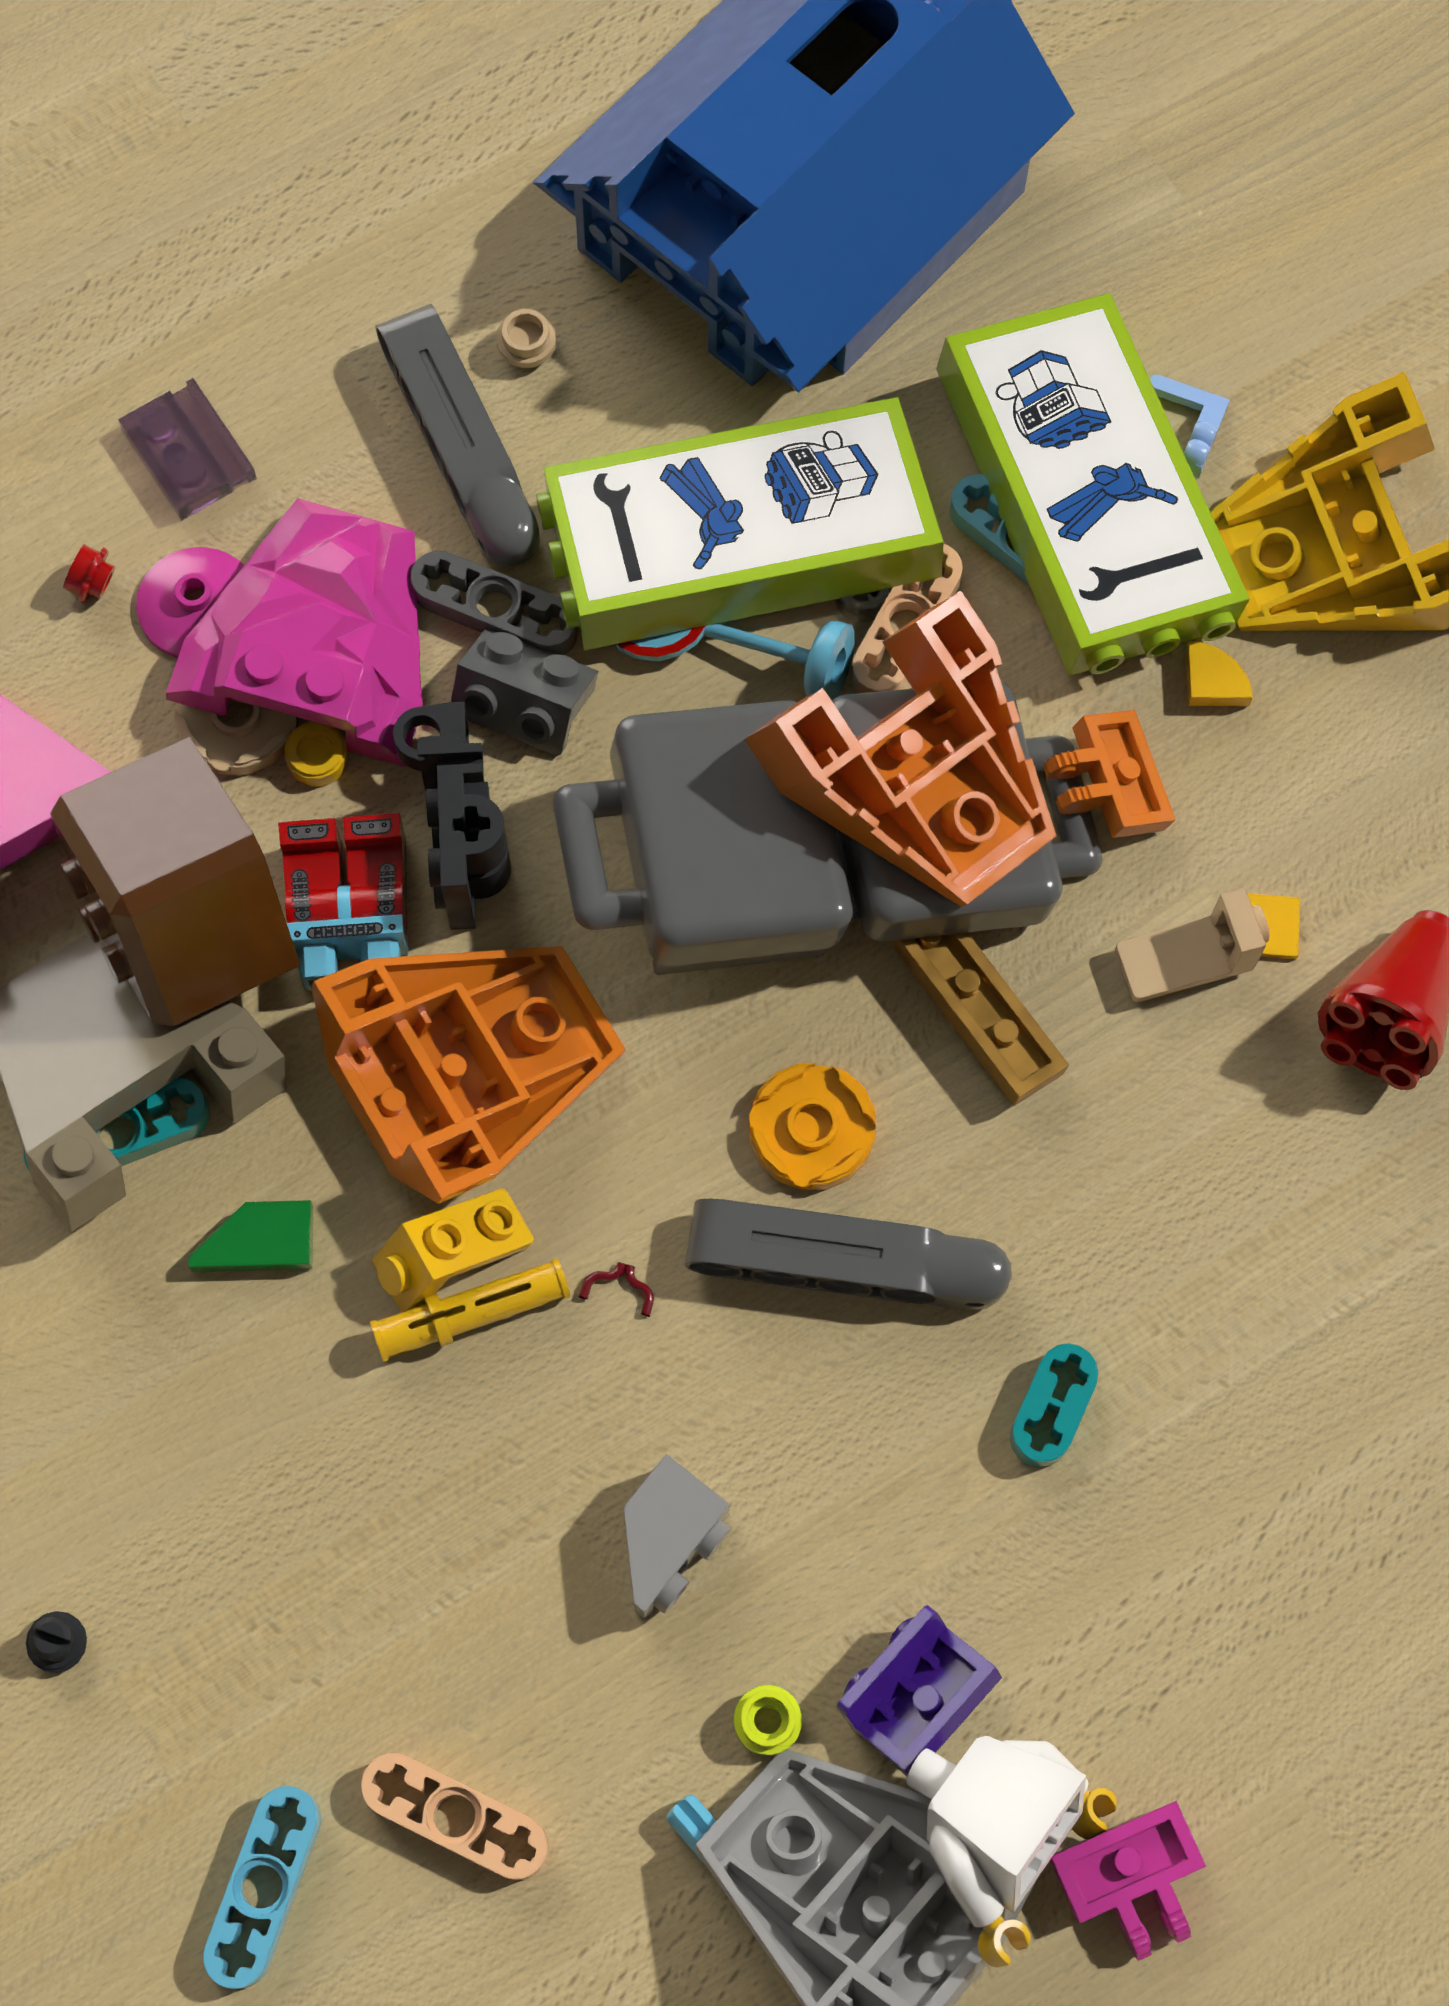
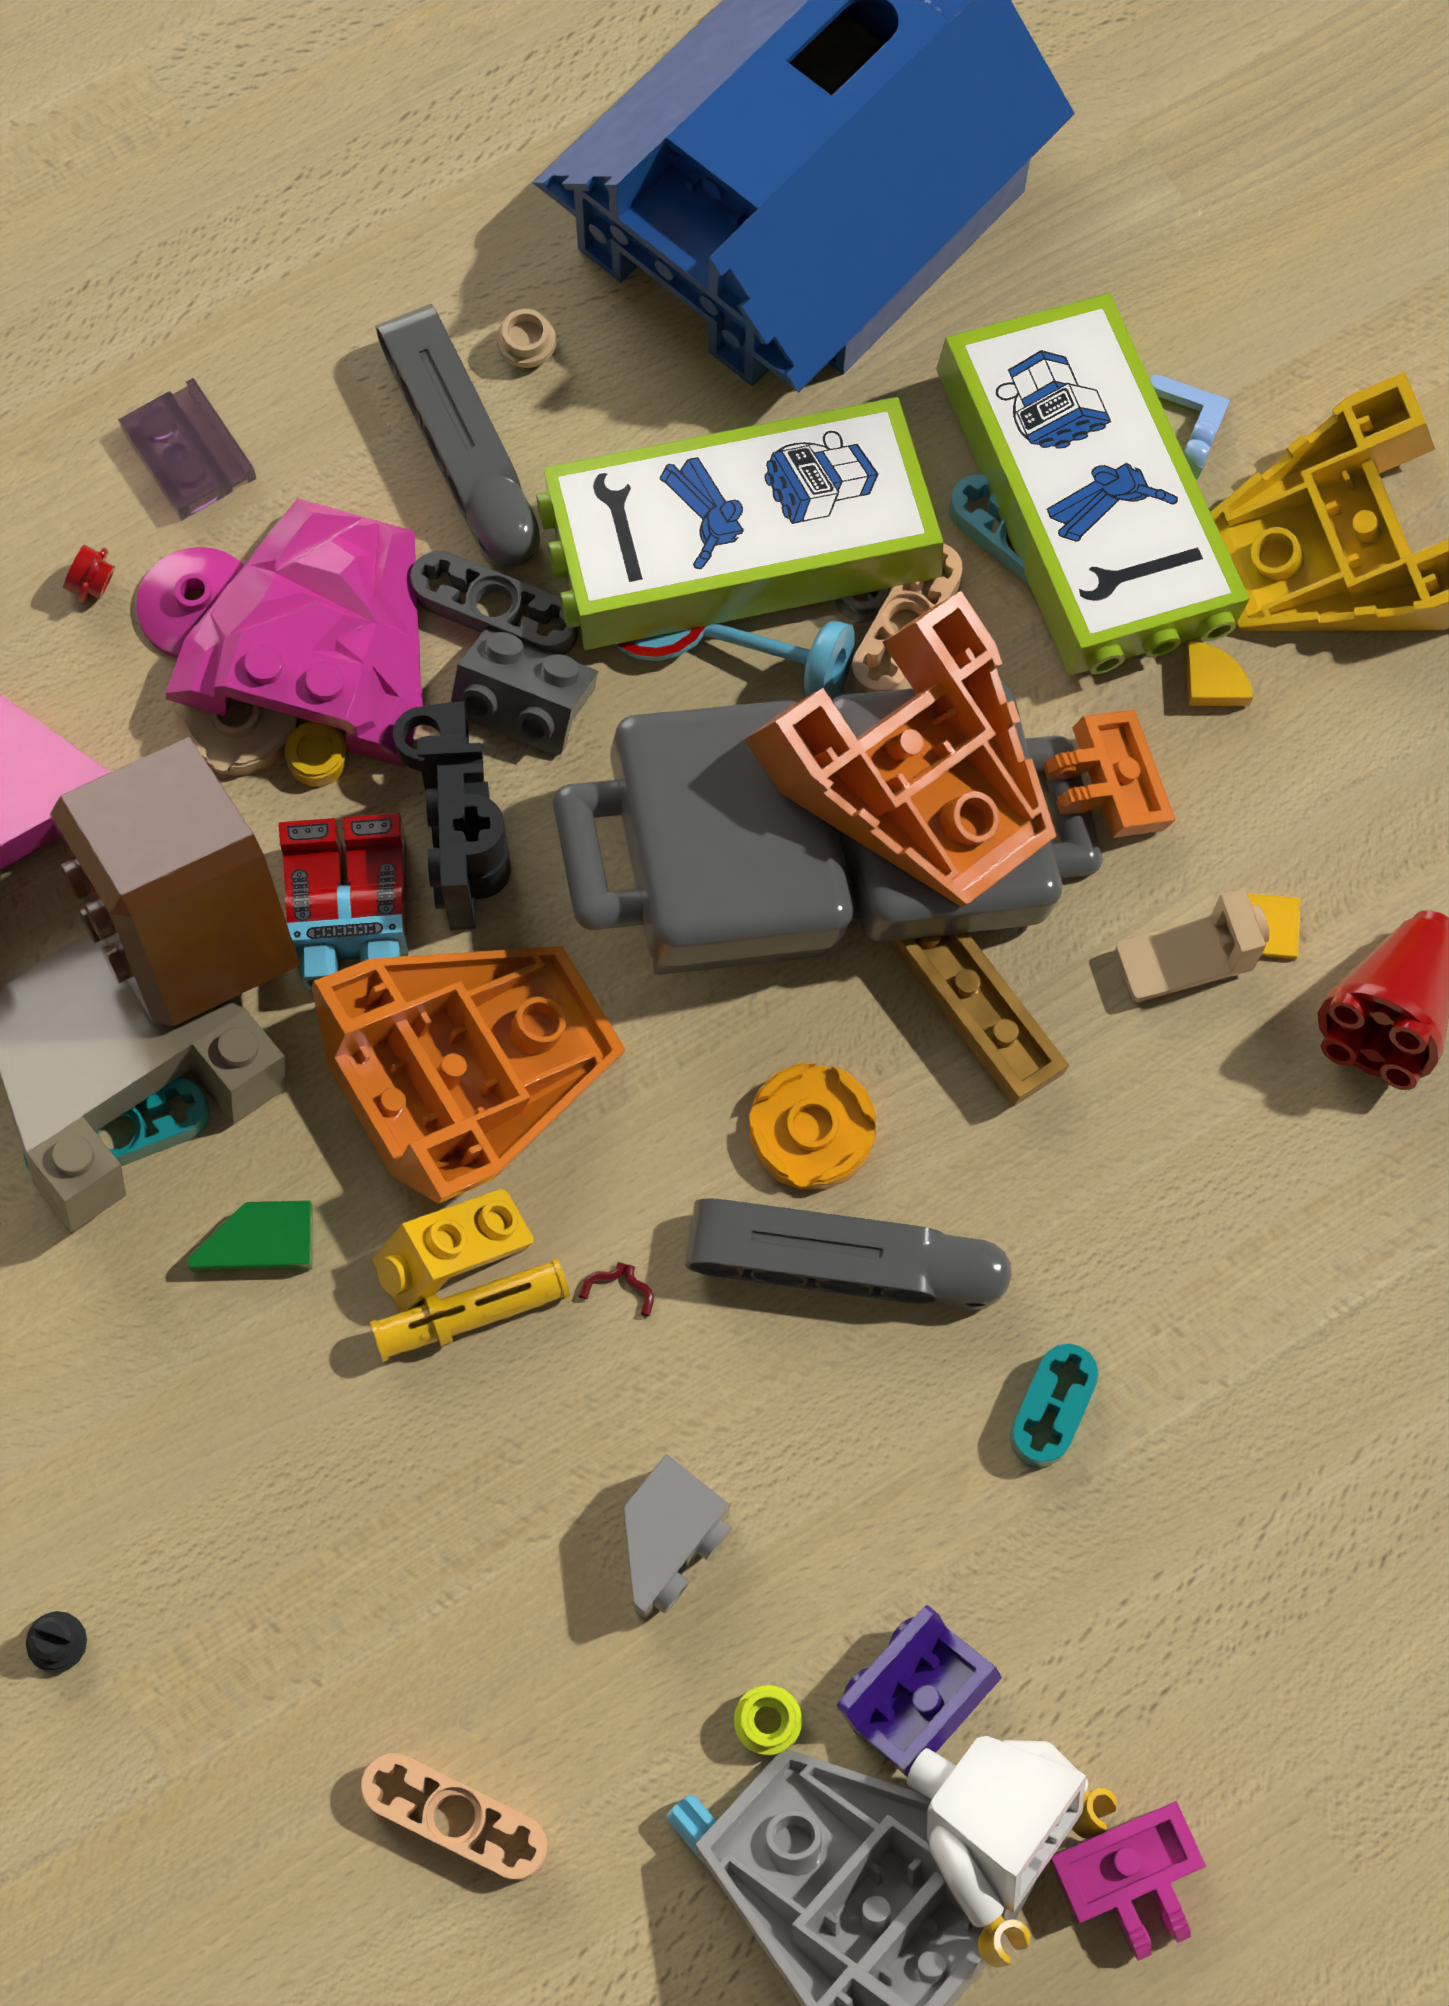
medium azure beam [203,1786,321,1989] -> none

